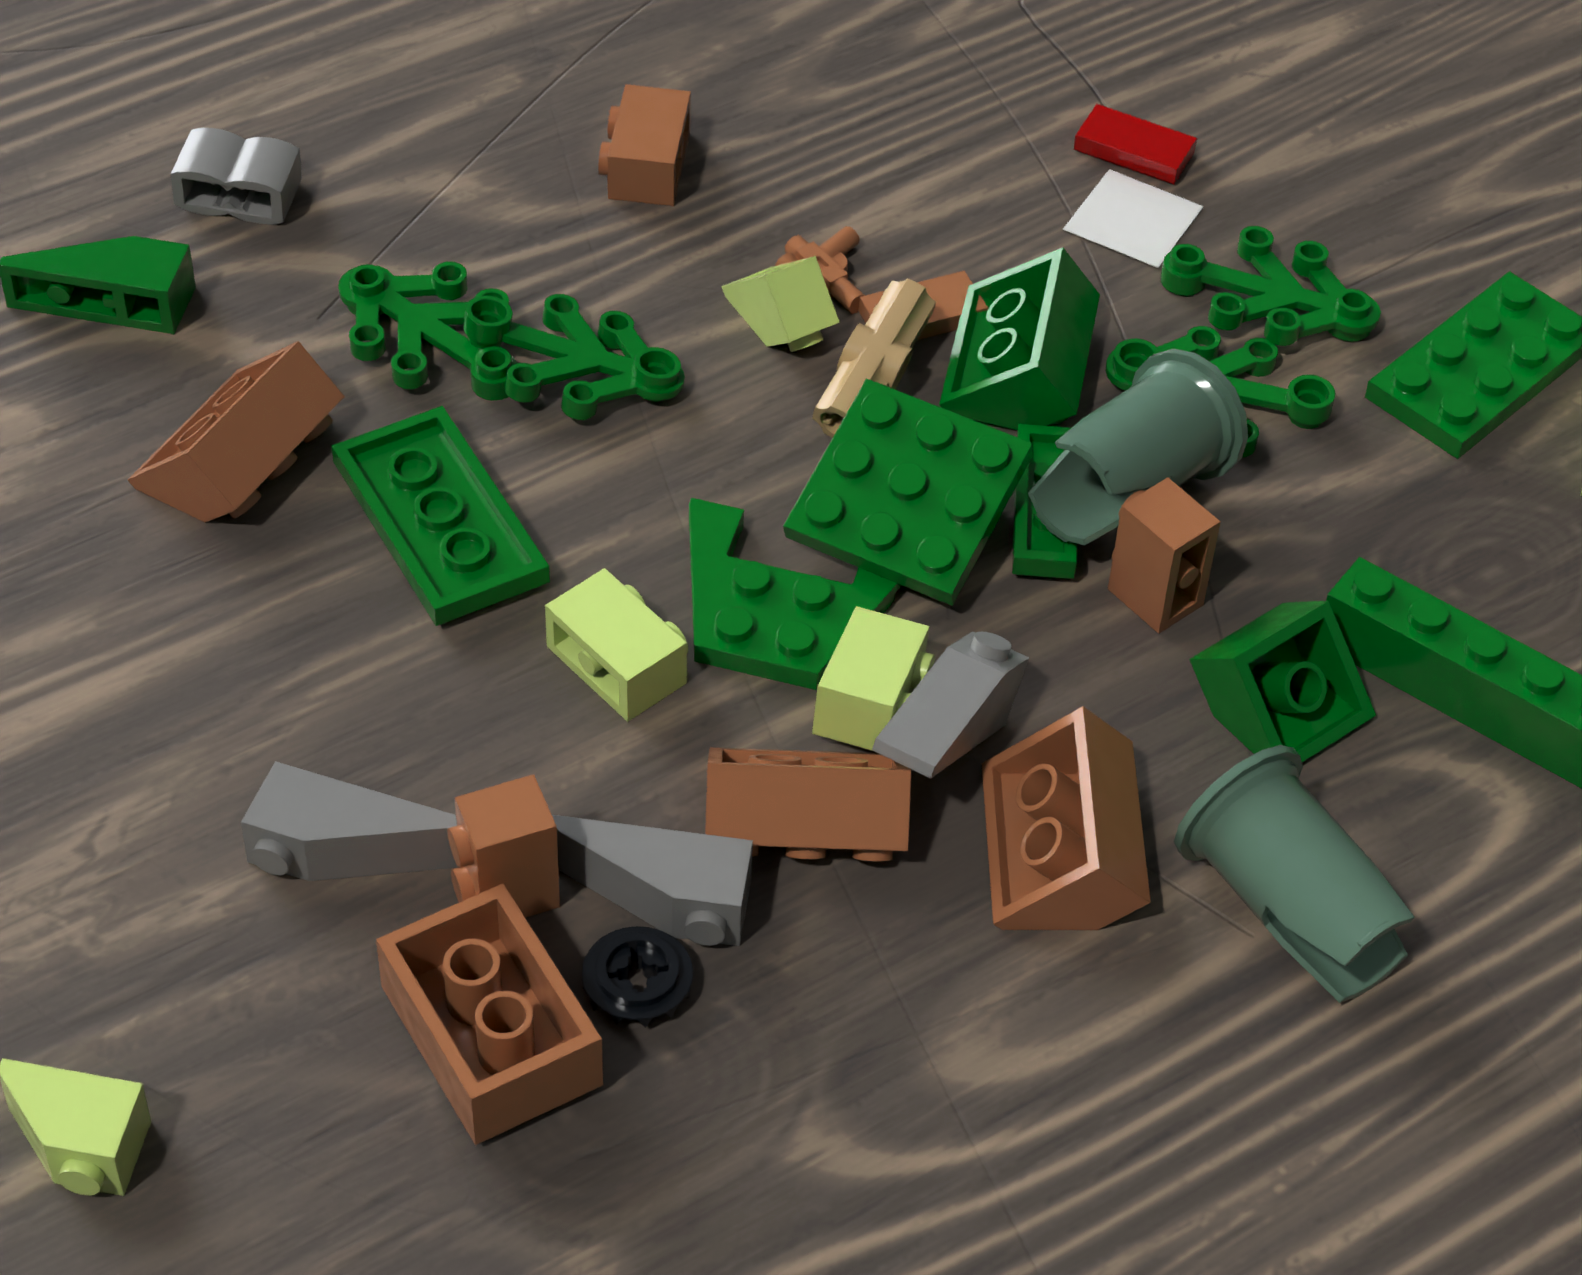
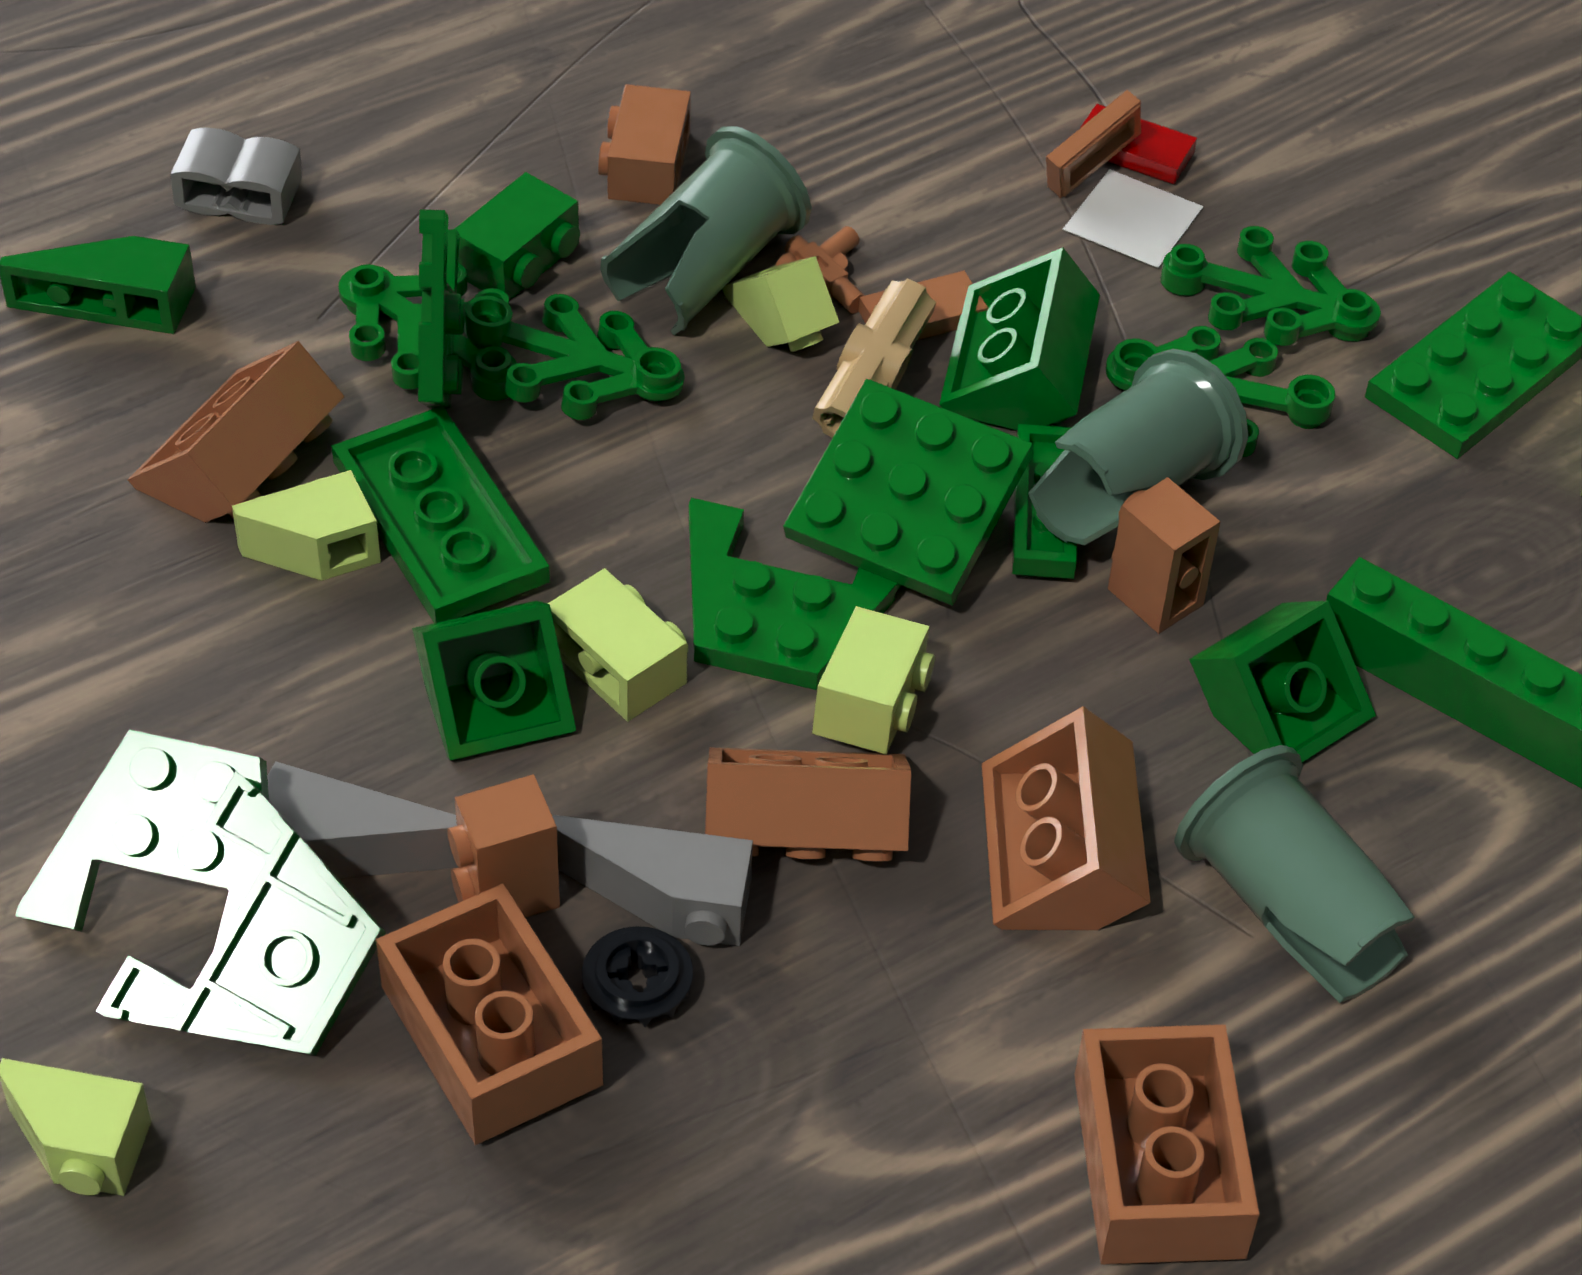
light grey slope [872,631,1029,779] -> none
none -> wing [15,729,269,949]
none -> wing [96,771,386,1056]
none -> yellowish green slope [232,470,381,581]
none -> green slope [412,600,576,761]
none -> green wing [418,209,465,408]
none -> green brick [453,172,580,301]
none -> sand green piece [600,126,812,335]
none -> nougat tile [1046,90,1141,198]
none -> nougat brick [1074,1024,1259,1265]

